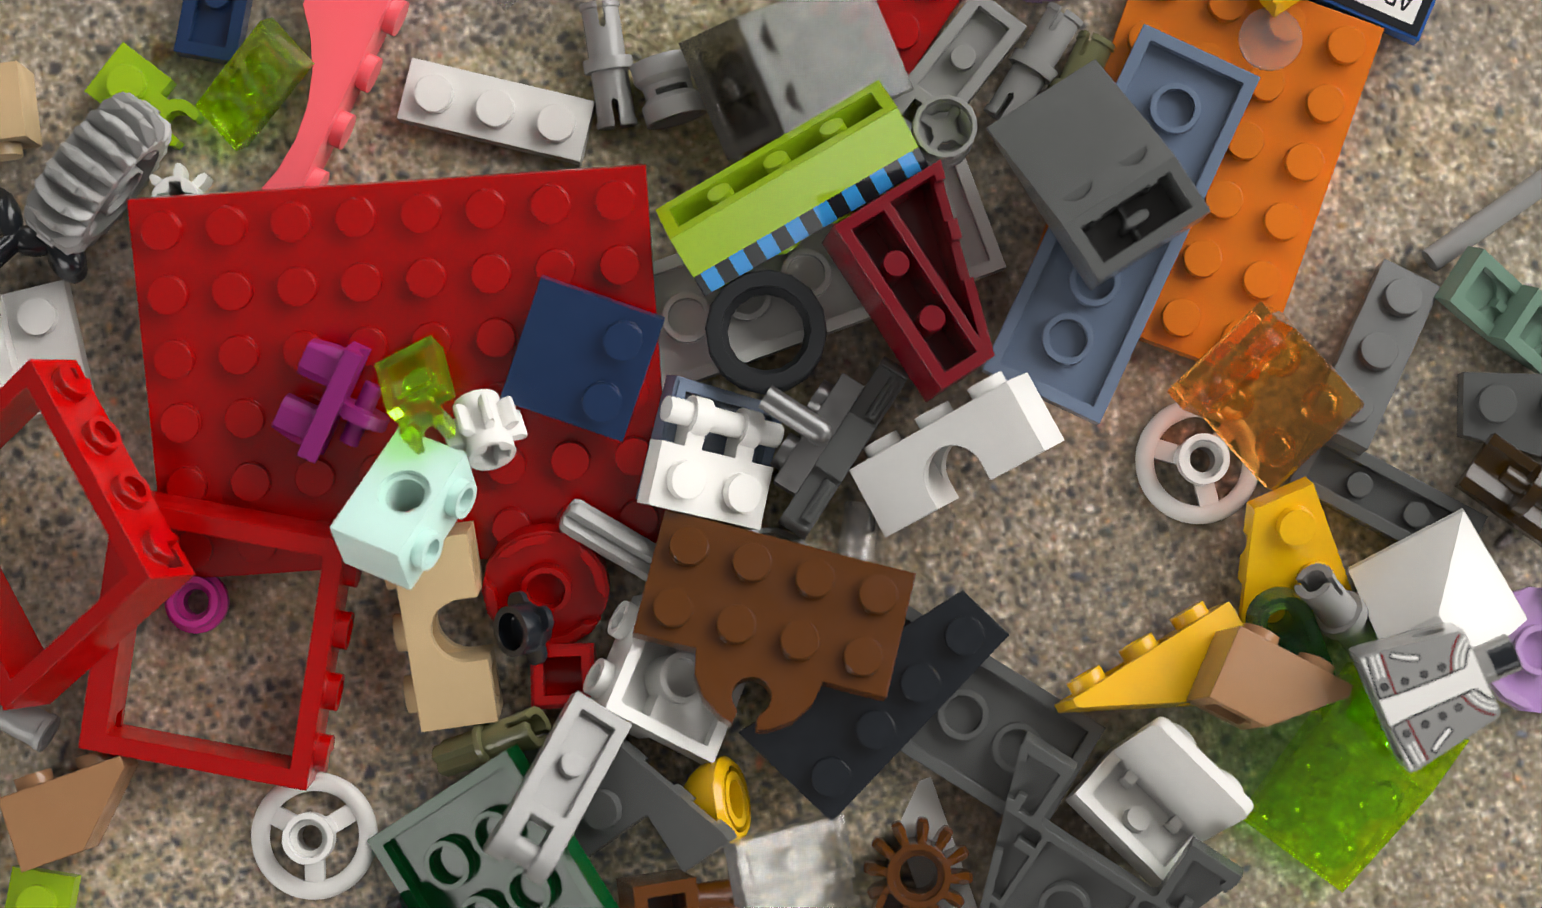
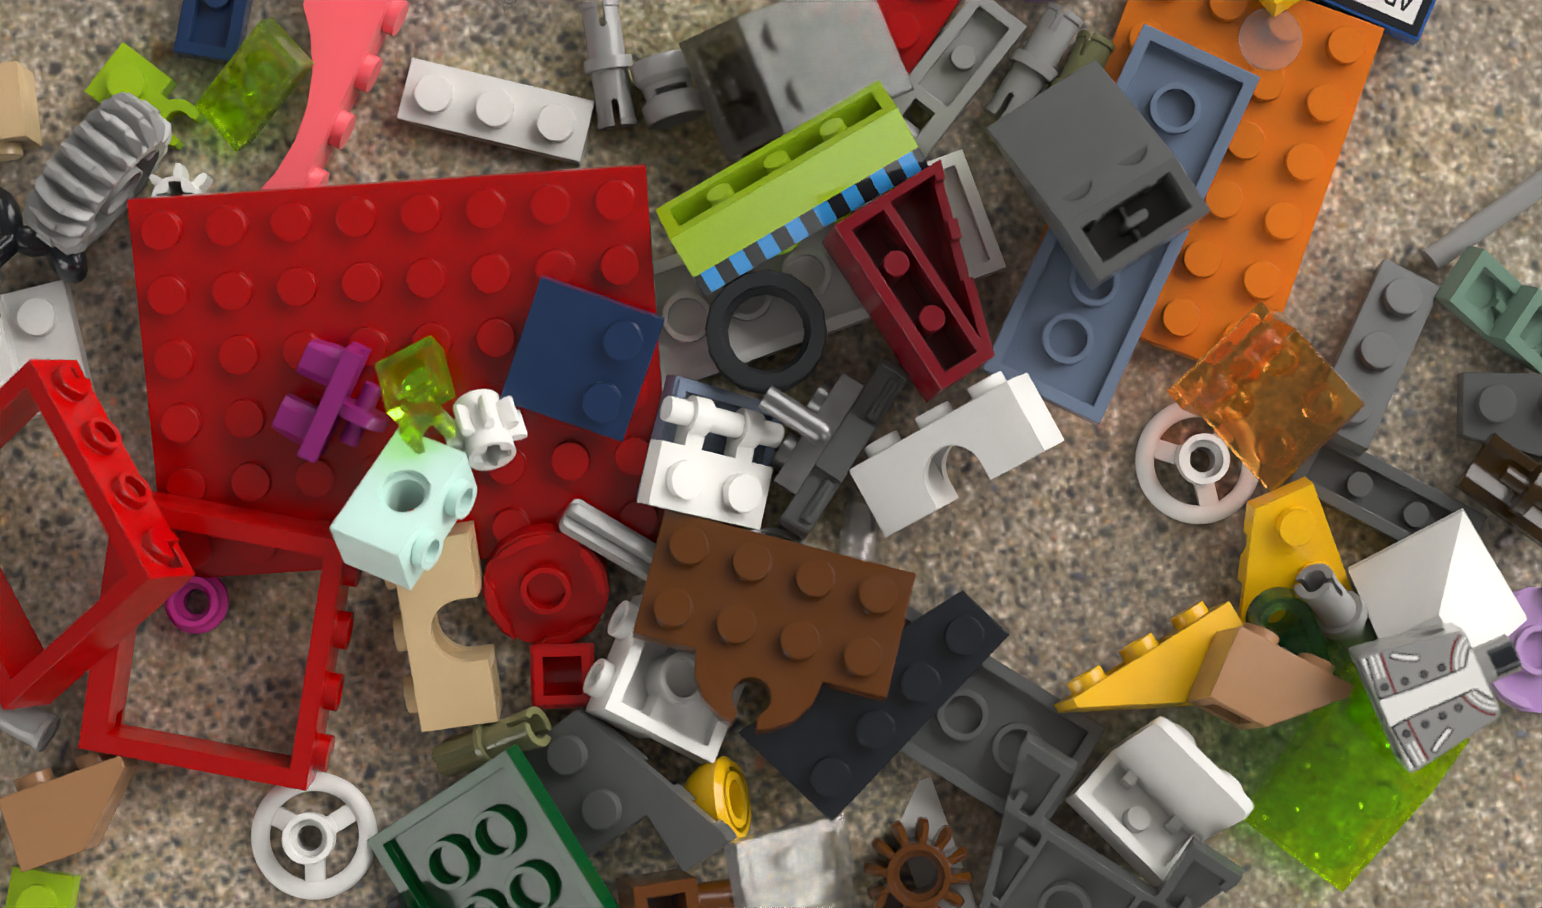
plate [483,691,632,886] -> none
black plate [493,591,554,666] -> none
light grey wheel [911,94,977,168] -> none

